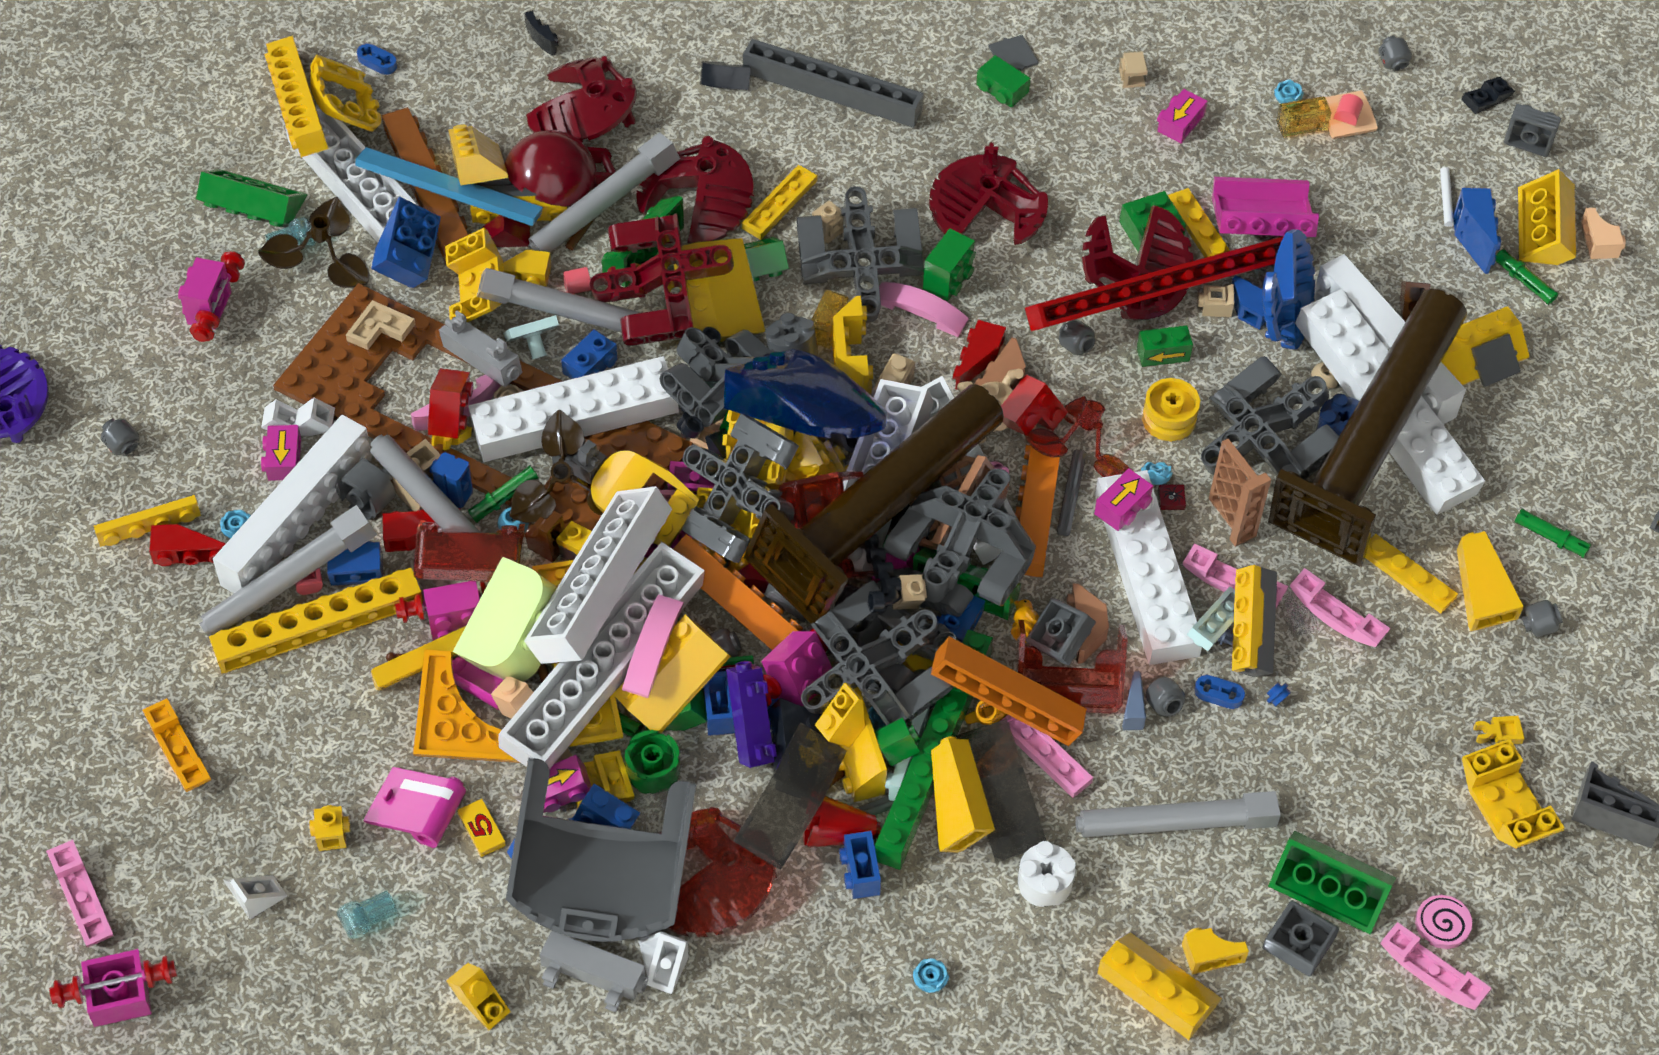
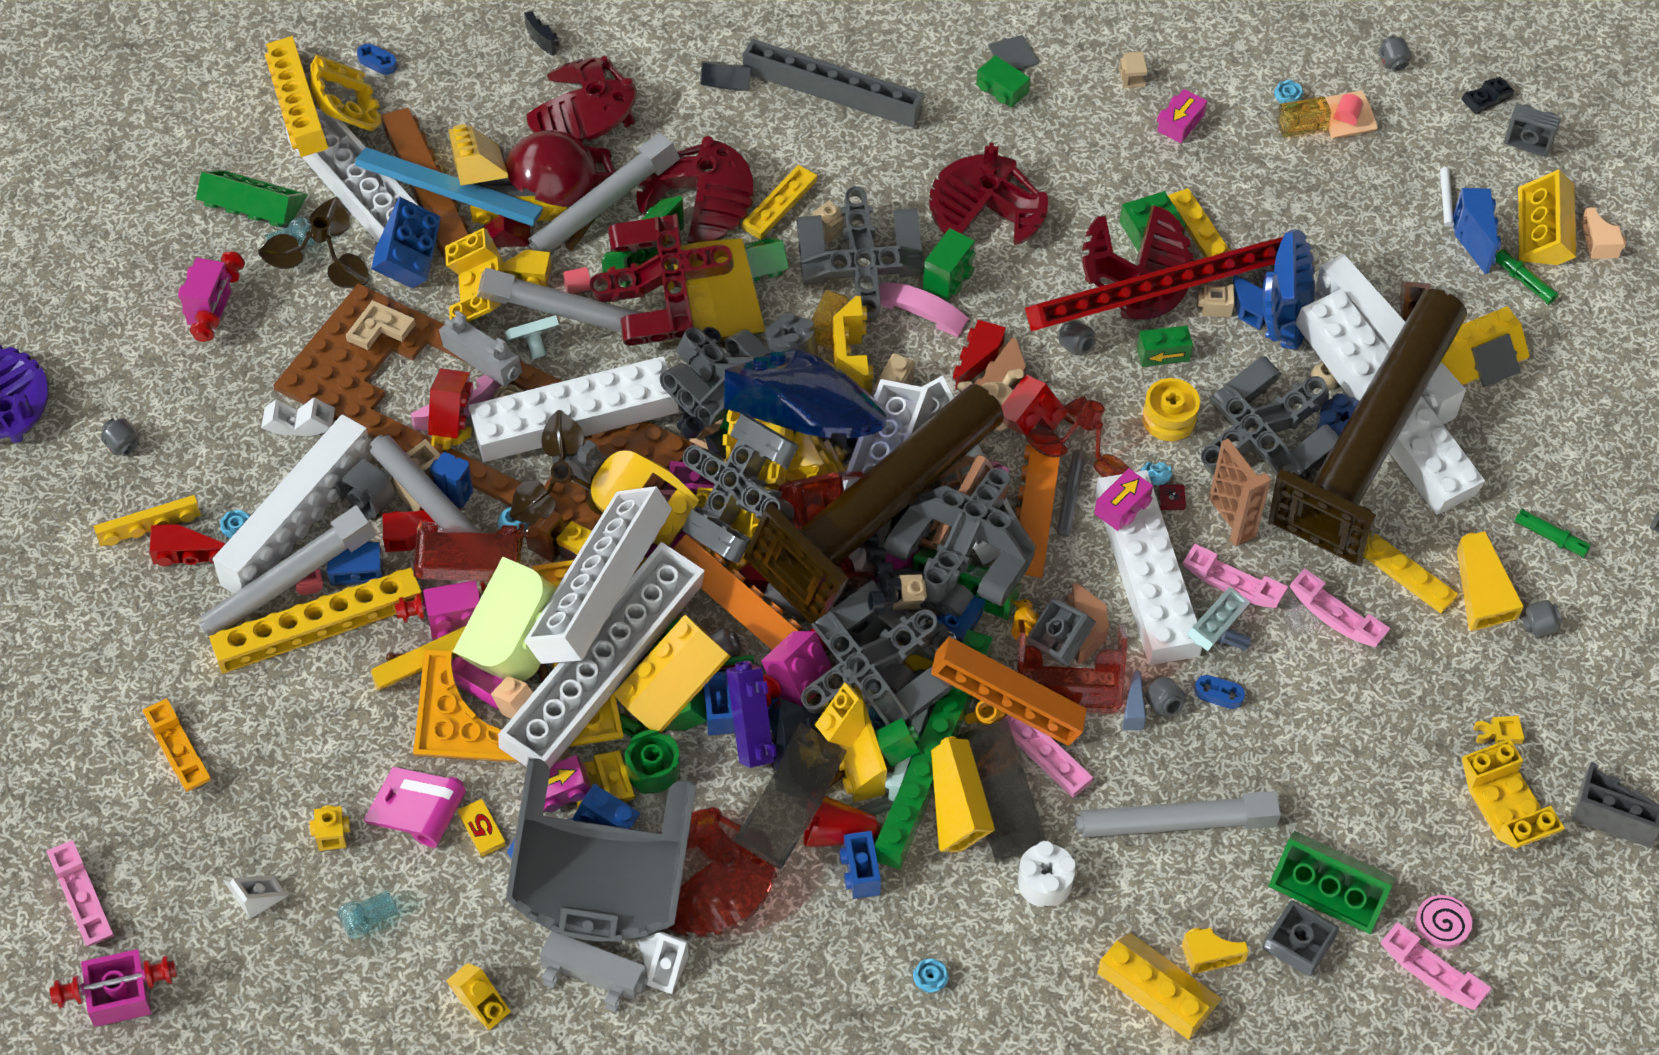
dark pink brick [261,425,301,481] -> none
green pin [467,465,539,523] -> none
blue brick [561,329,617,379] -> none
bright pink slope [622,594,684,698] -> none
dark pink panel [1212,176,1319,237] -> none
yellow piece [1232,565,1277,677] -> none
blue plate [1266,683,1291,707] -> none

